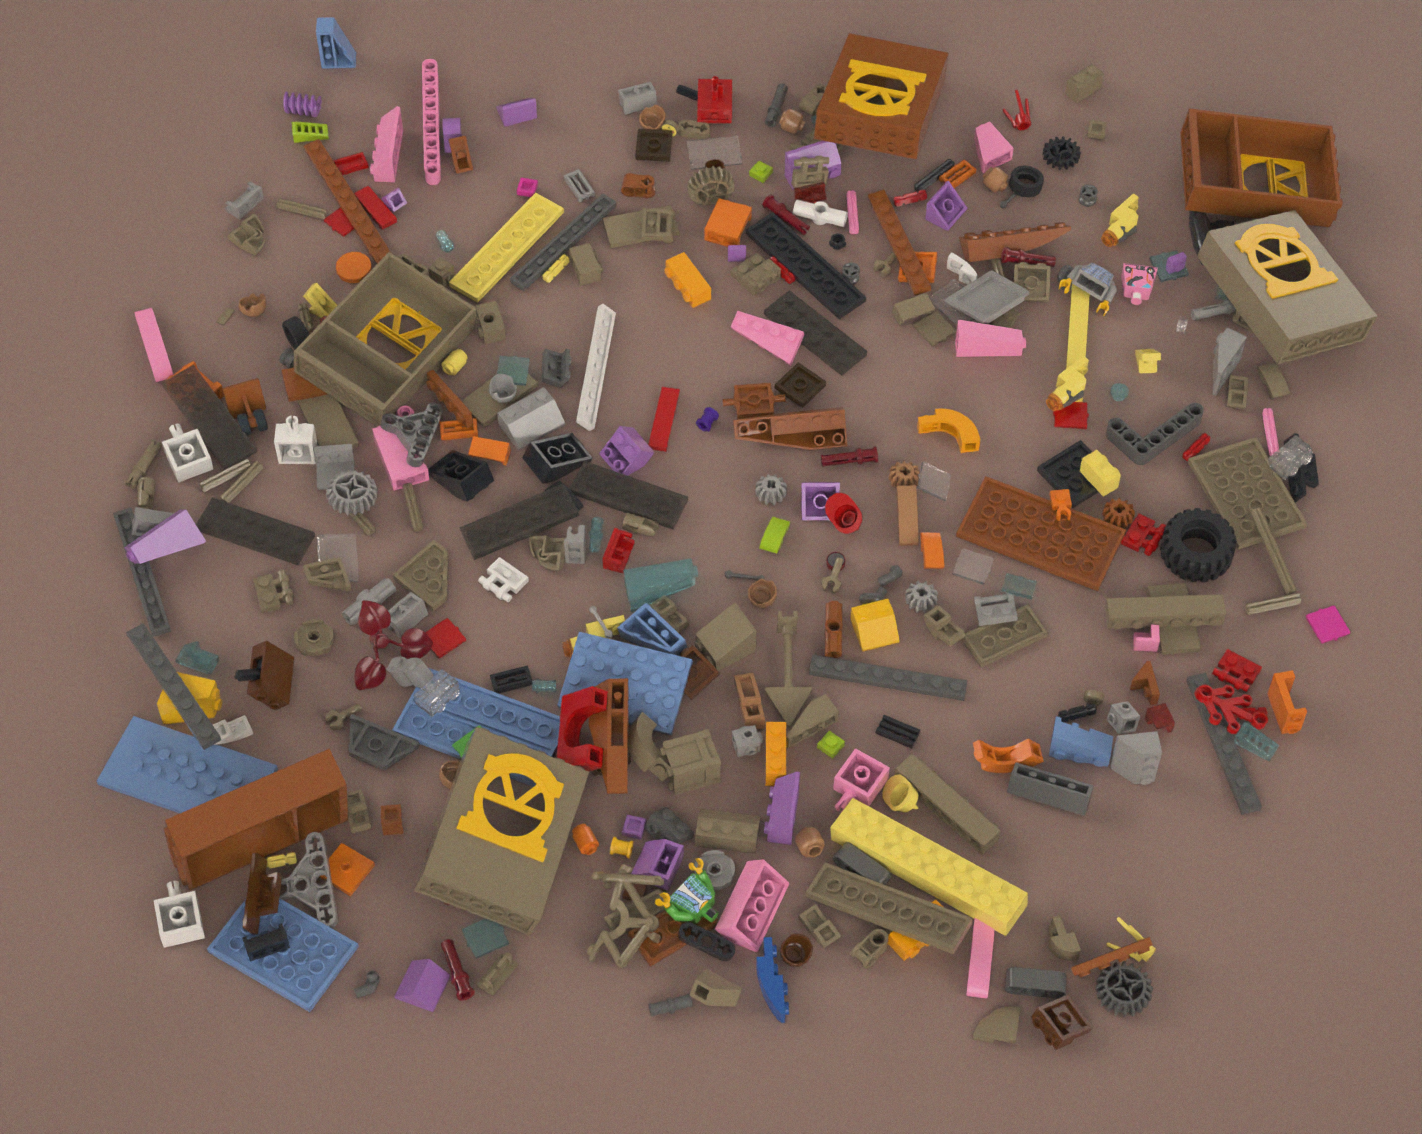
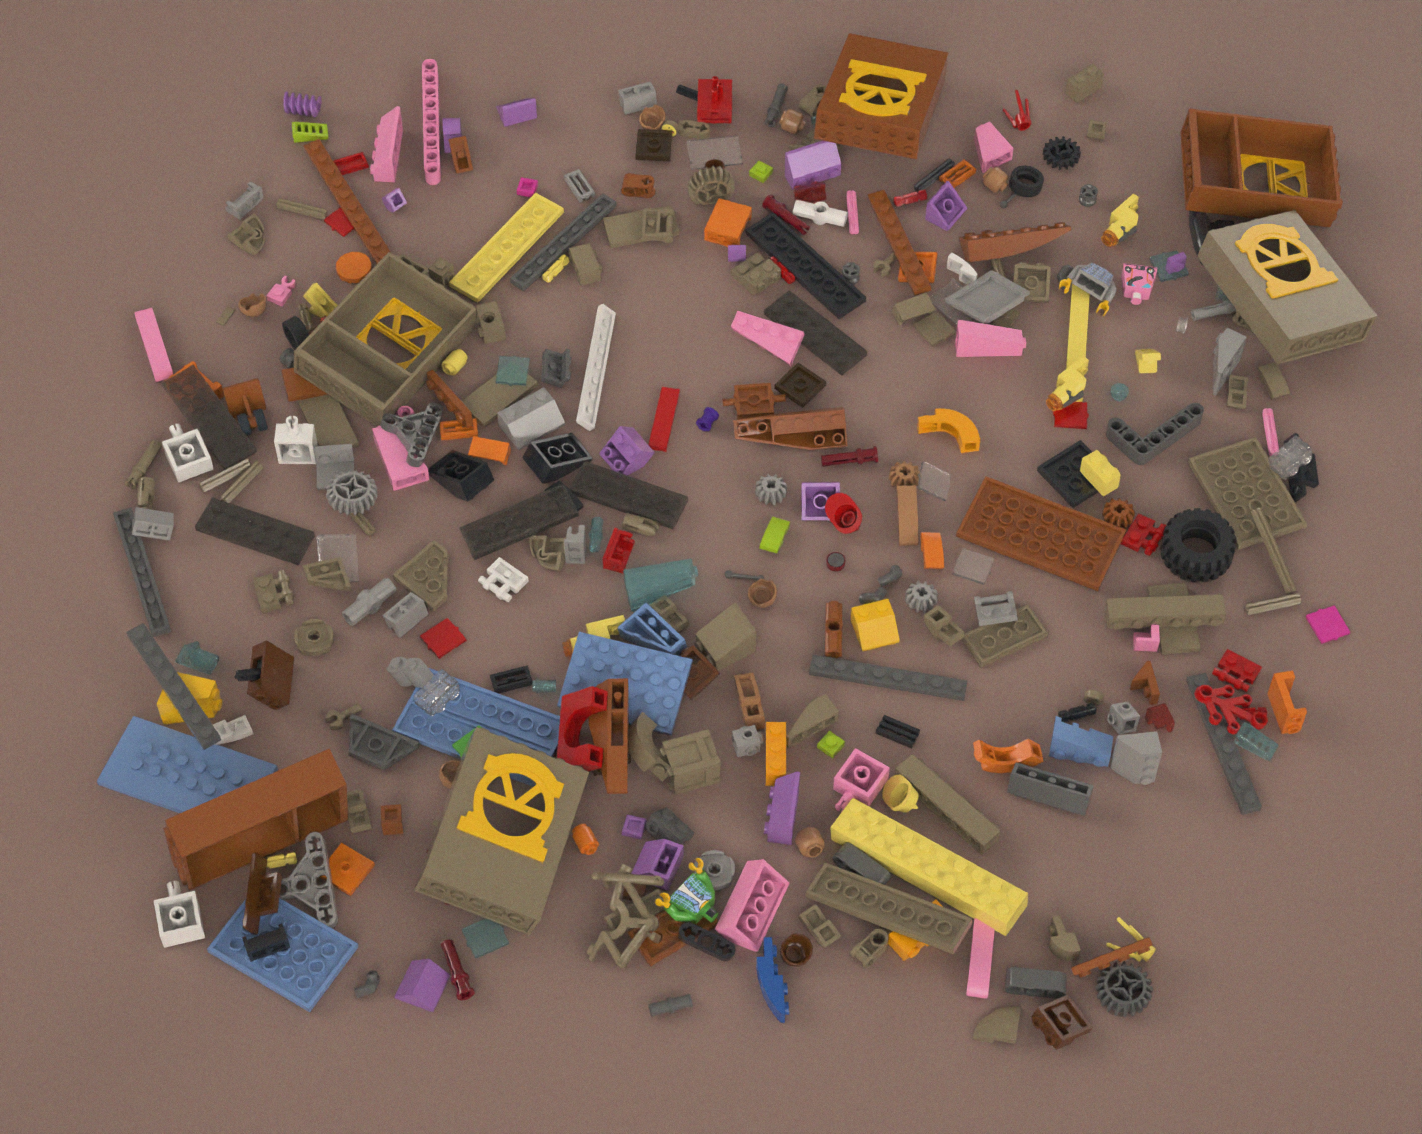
slope [124,509,206,564] -> none
medium blue wedge [316,17,356,69] -> none
red tile [354,186,397,230] -> none
dark red plant [354,600,433,690] -> none
dark tan axle [402,483,423,532] -> none
clear light blue pin [435,230,454,252] -> none
dark tan hinge [476,952,518,996] -> none
light grey hair [489,374,517,403] -> none
light grey hinge [589,606,612,639] -> none
yellow bush [610,836,634,859] -> none
light orange brick [664,252,711,308] -> none
dark tan slope [690,968,743,1007] -> none
dark tan slope [695,809,761,854] -> none
dark tan piece [765,611,812,727] -> none
dark tan plate [791,155,829,188] -> none
dark tan bar [822,557,844,594] -> none
black plate [829,233,846,250] -> none
dark red pin [1001,247,1056,268] -> none
clear light blue piece [1001,573,1037,600] -> none
orange plate [1049,489,1072,521] -> none
red axle [1182,433,1211,462] -> none
none -> bright pink plate [266,276,296,307]

